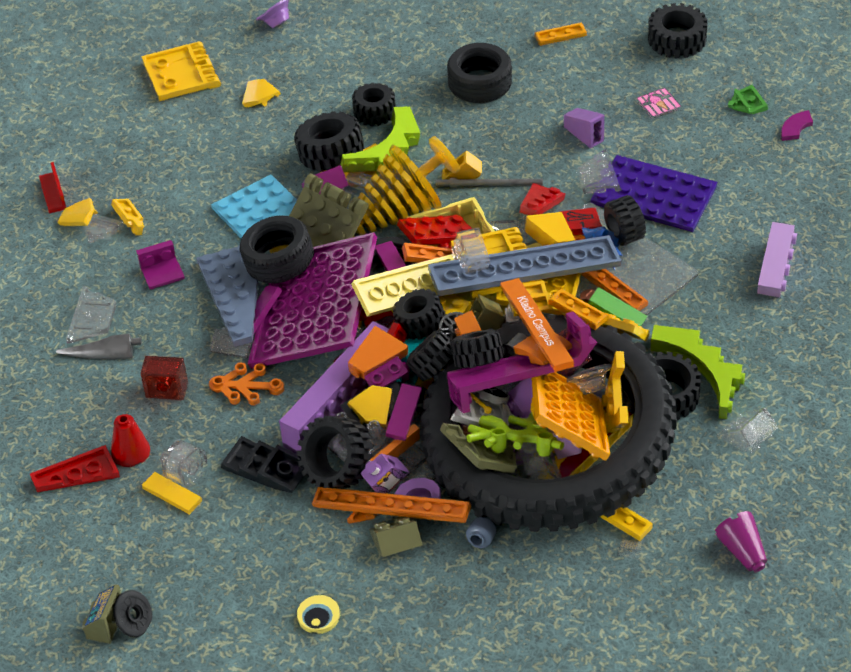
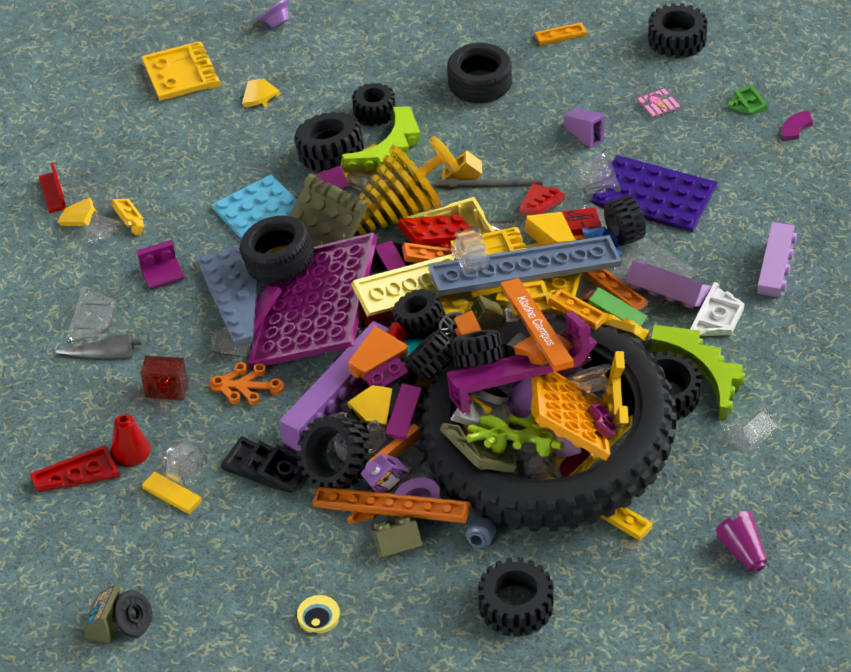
none -> black tyre [478,557,554,637]
none -> magenta tile [587,403,617,440]
none -> medium lavender slope [625,260,712,309]
none -> white wing [690,282,745,336]

